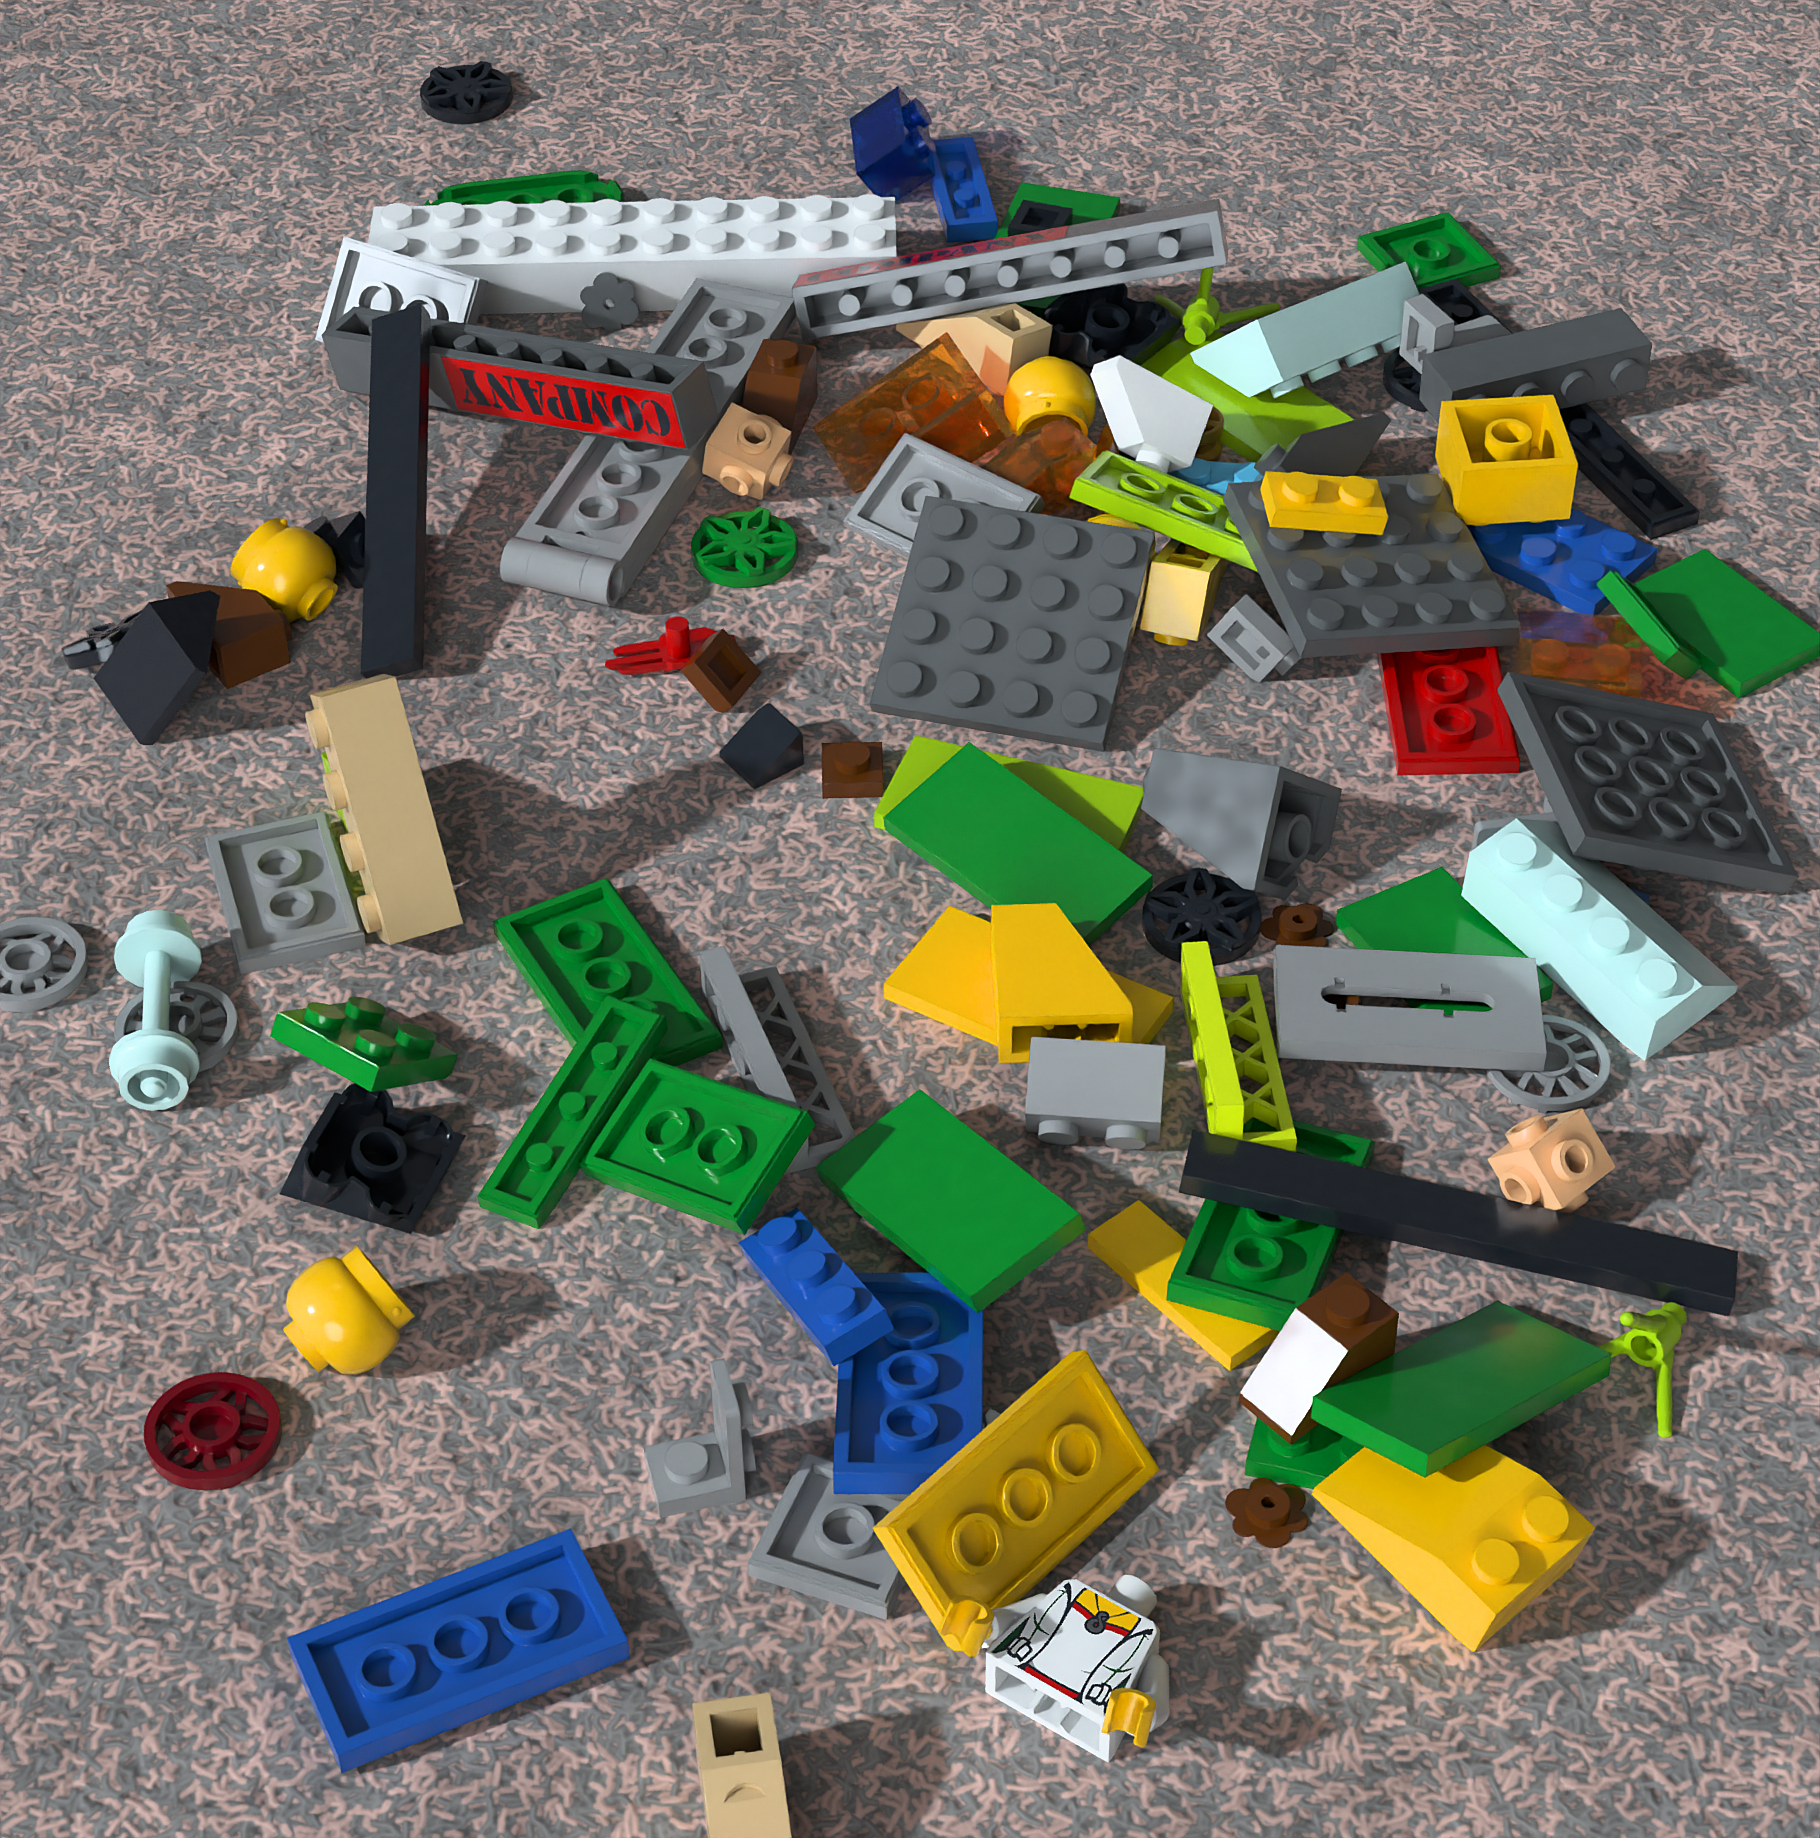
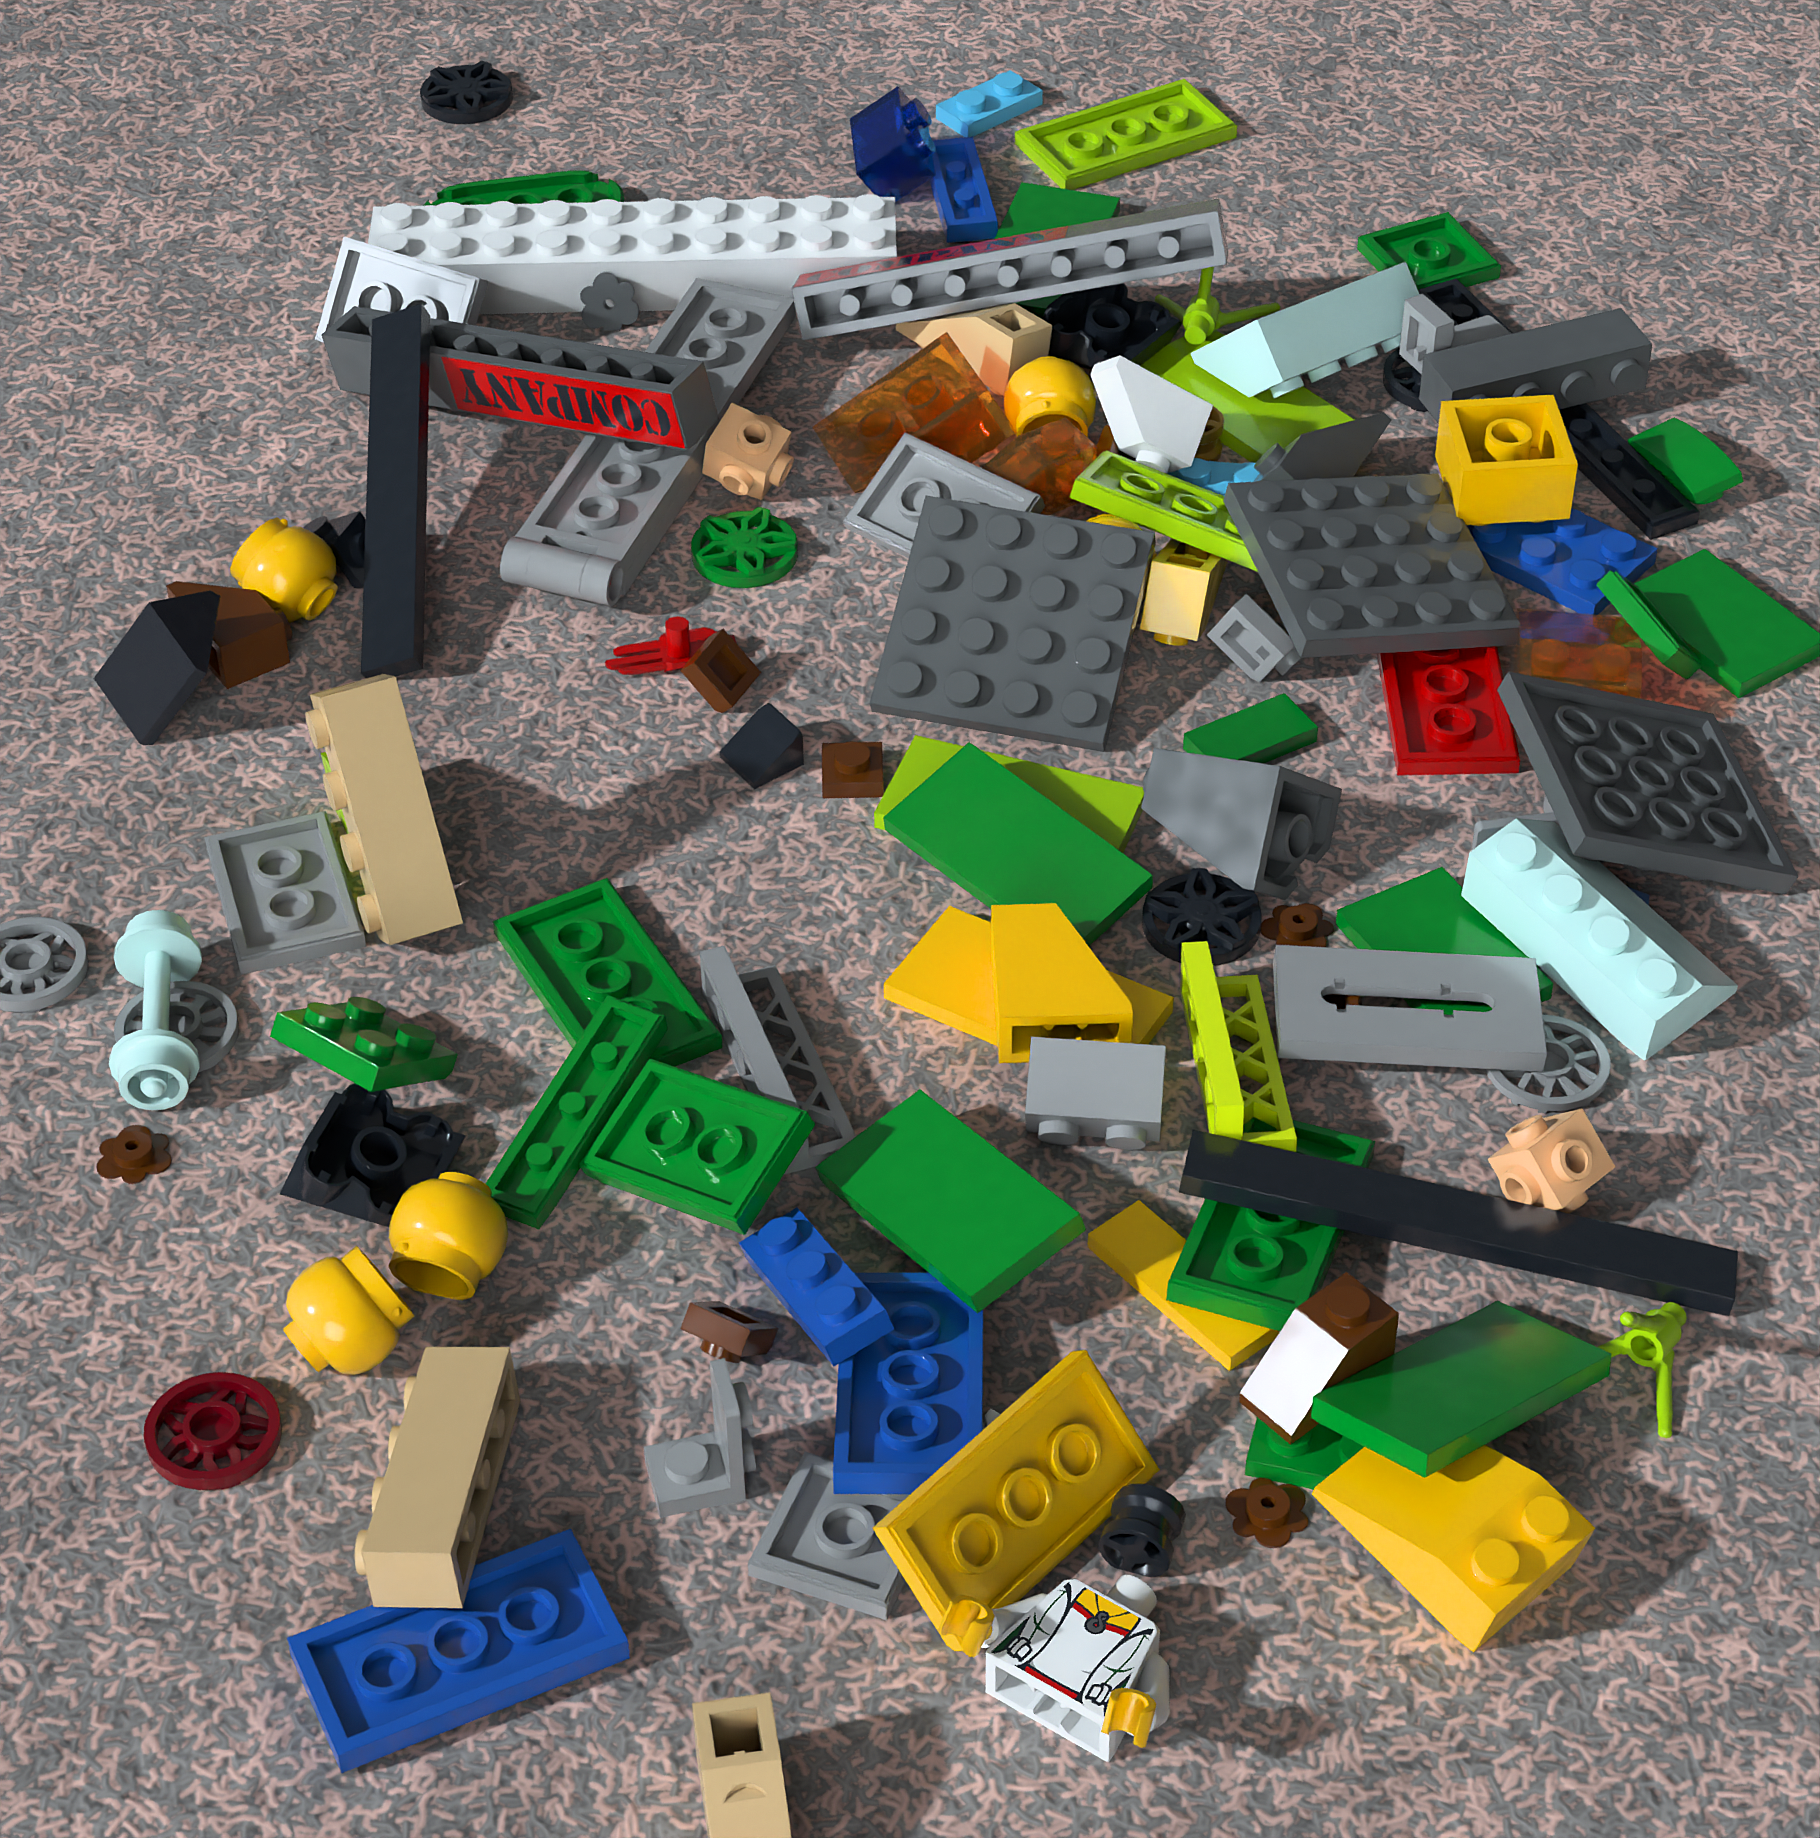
black wheel [61,609,143,670] -> none
reddish brown slope [742,339,818,455] -> none
black tile [1008,200,1073,237] -> none
yellow plate [1260,471,1388,535] -> none
none -> reddish brown plant [96,1125,172,1184]
none -> tan brick [355,1347,520,1608]
none -> yellow piece [388,1172,508,1300]
none -> reddish brown plate [680,1301,779,1363]
none -> medium azure plate [936,70,1043,137]
none -> lime tile [1015,79,1237,190]
none -> black wheel [1098,1484,1186,1578]
none -> green tile [1183,693,1318,764]
none -> green slope [1627,417,1744,504]

